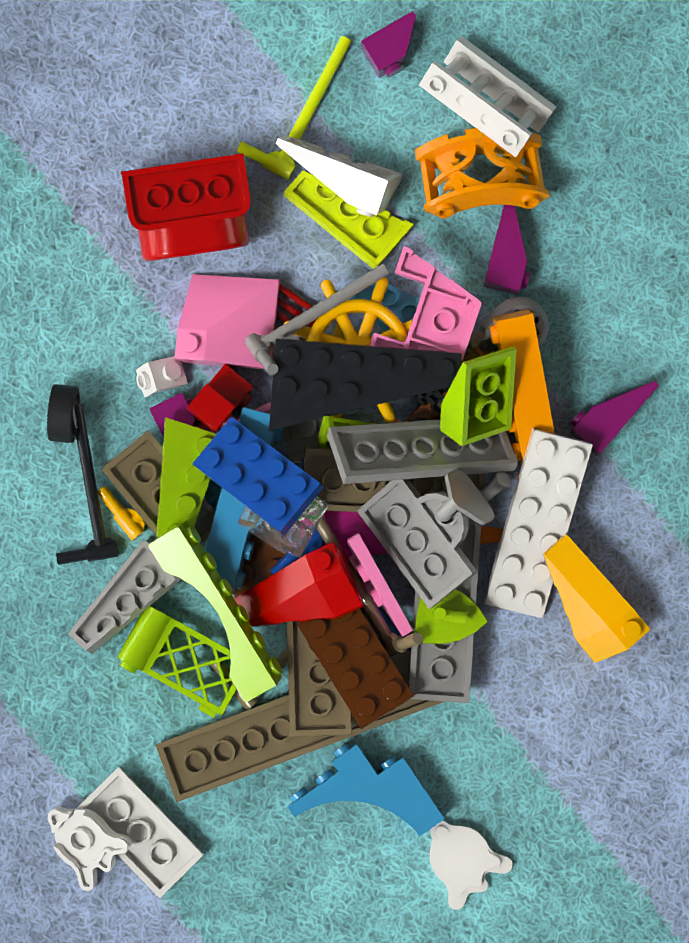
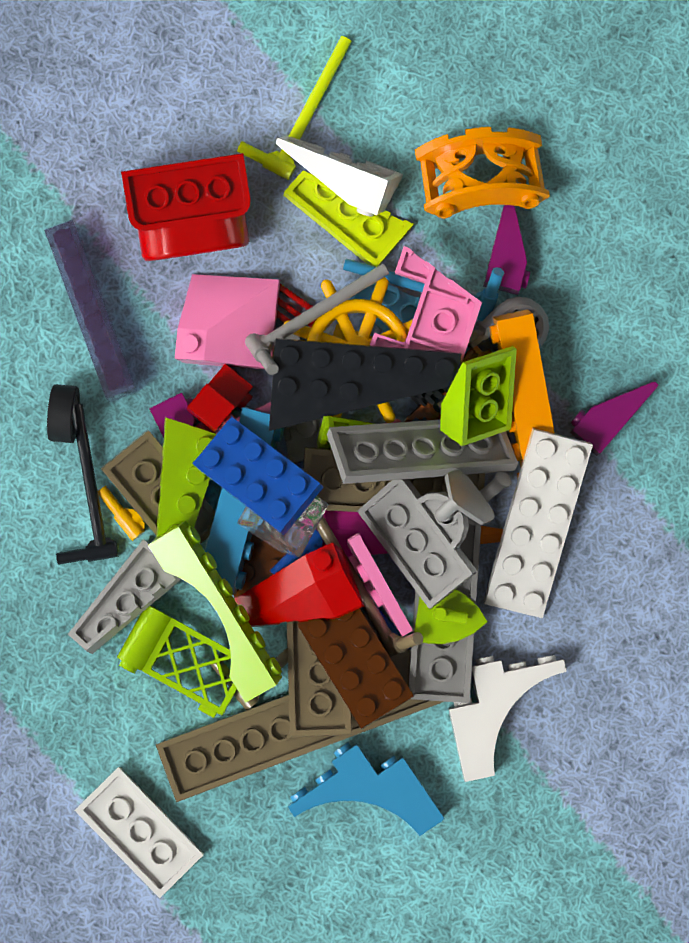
white tile [48,806,132,891] -> none
white bracket [136,356,188,397] -> none
magenta slope [361,11,416,78] -> none
white fence [419,36,557,157] -> none
white tile [429,821,513,910] -> none
yellow wedge [543,534,651,663] -> none
none -> clear purple brick [44,220,138,403]
none -> dark azure bar [343,258,504,321]
none -> white arch [448,655,567,782]

